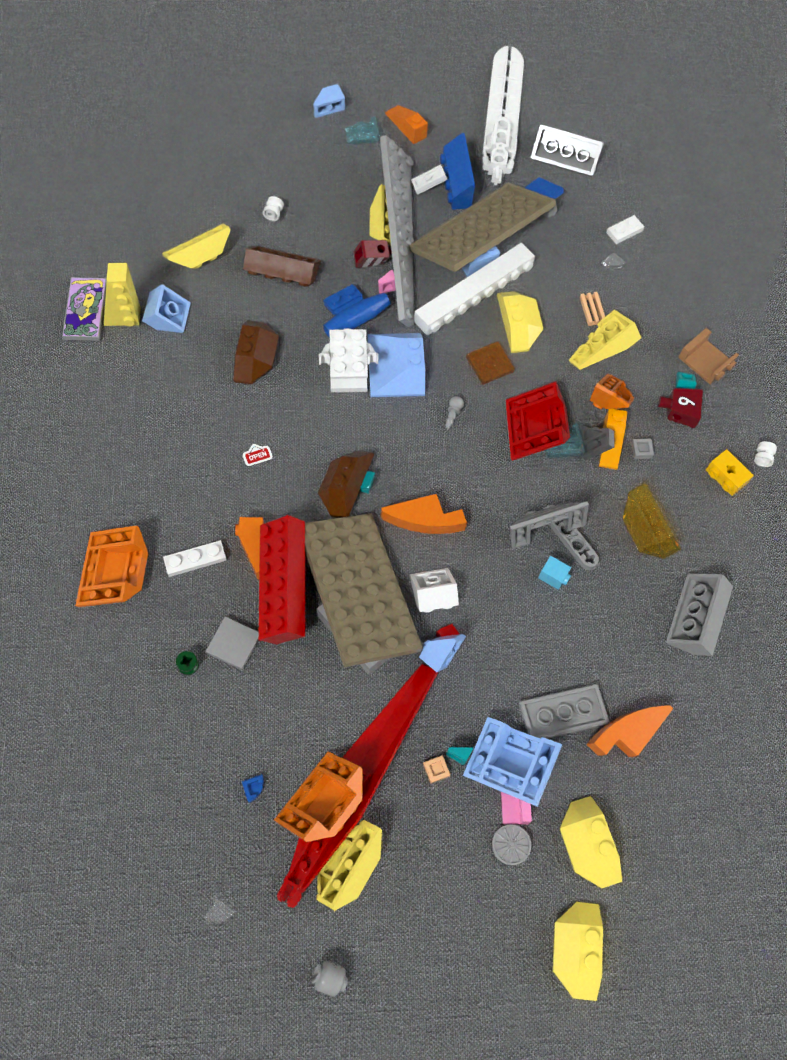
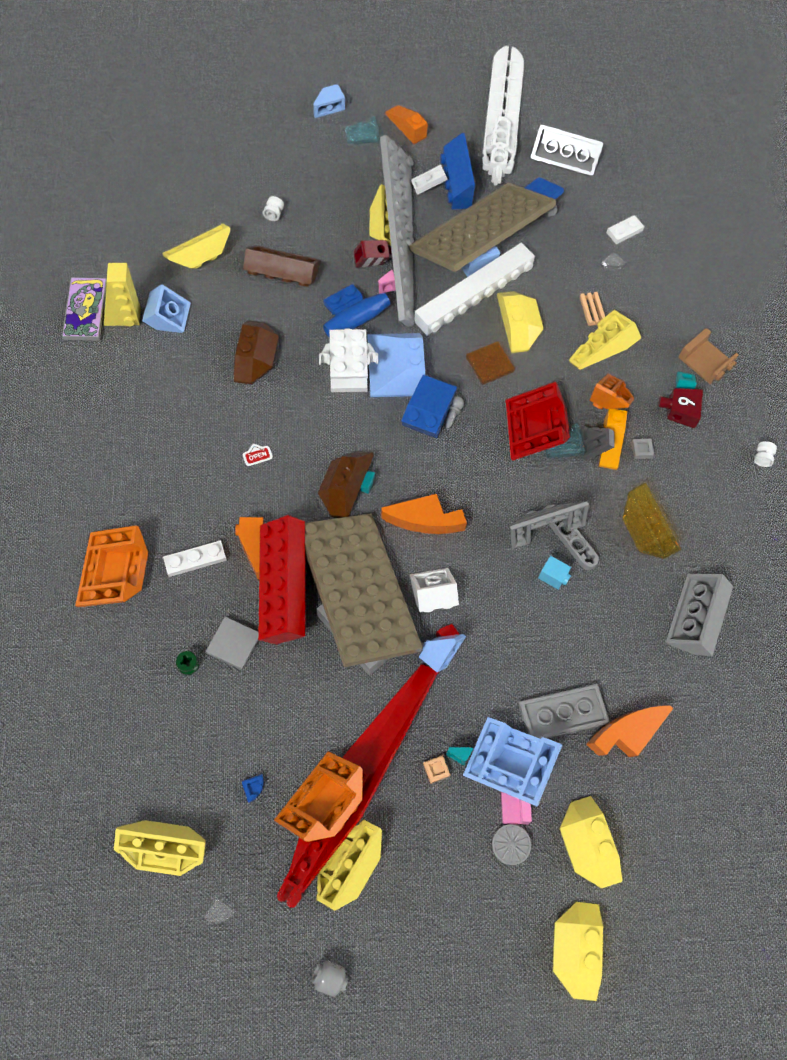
yellow brick [706,449,754,496] -> none
none -> light yellow wedge [114,820,206,876]
none -> blue slope [401,375,457,438]

